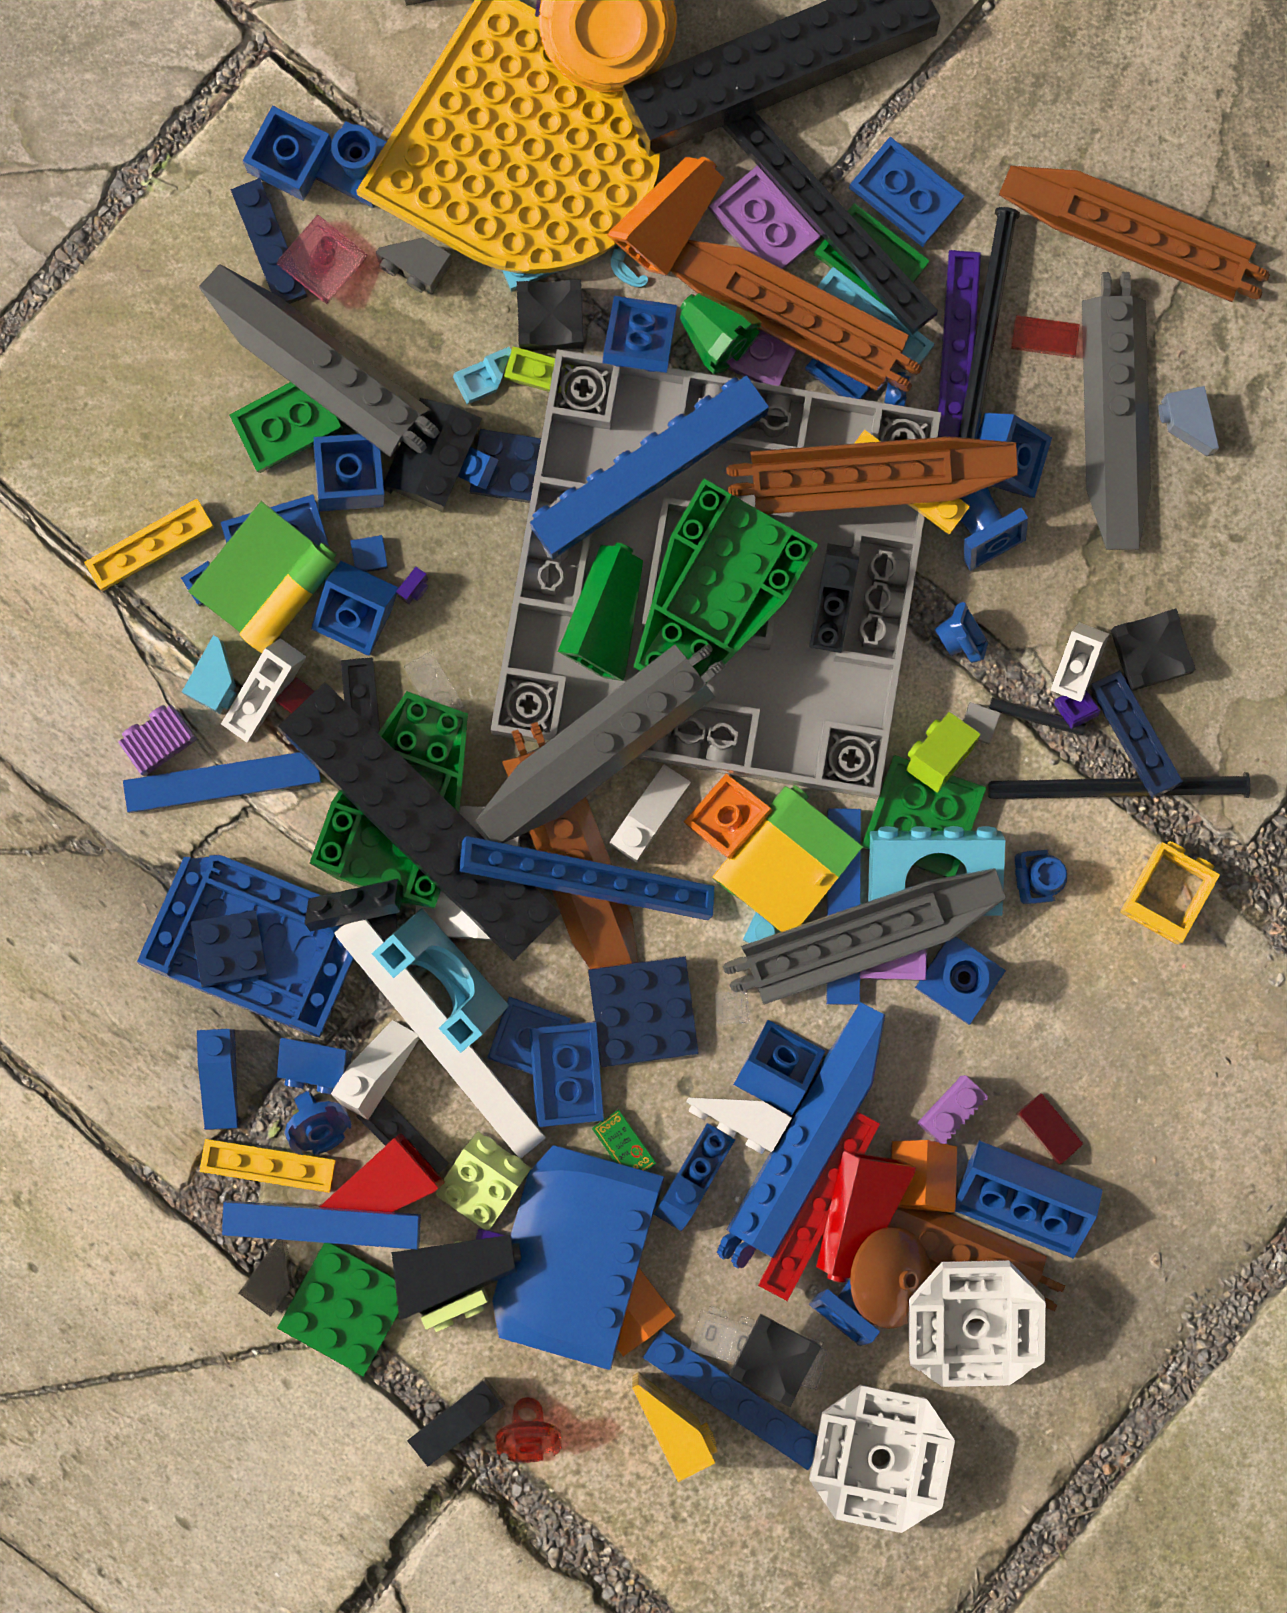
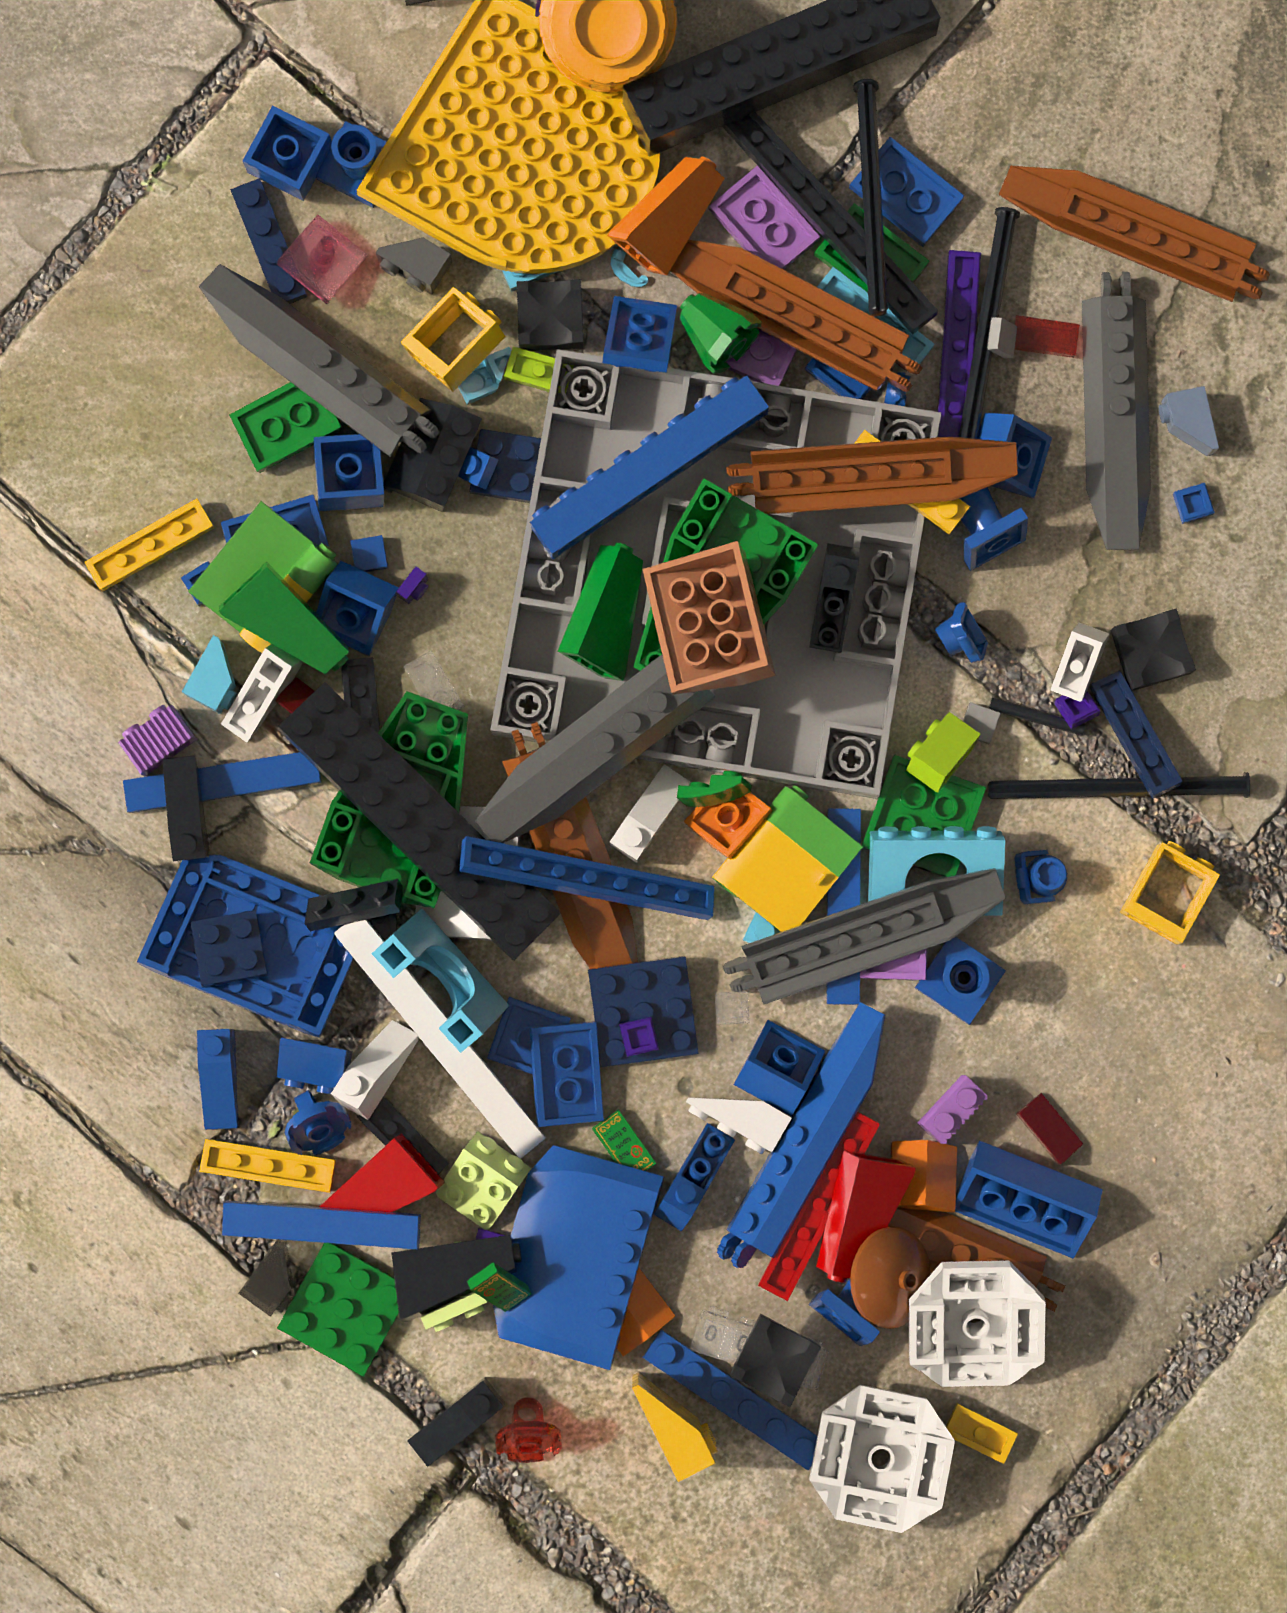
none -> black slope [163,755,210,862]
none -> green slope [219,562,349,674]
none -> yellow window [400,287,506,392]
none -> green tile [467,1262,531,1312]
none -> dark purple tile [619,1016,659,1057]
none -> nougat slope [642,541,776,695]
none -> green slope [677,771,752,807]
none -> black axle [853,79,888,316]
none -> yellow plate [945,1403,1018,1464]
none -> light grey tile [987,317,1017,358]
none -> blue tile [1173,483,1215,524]

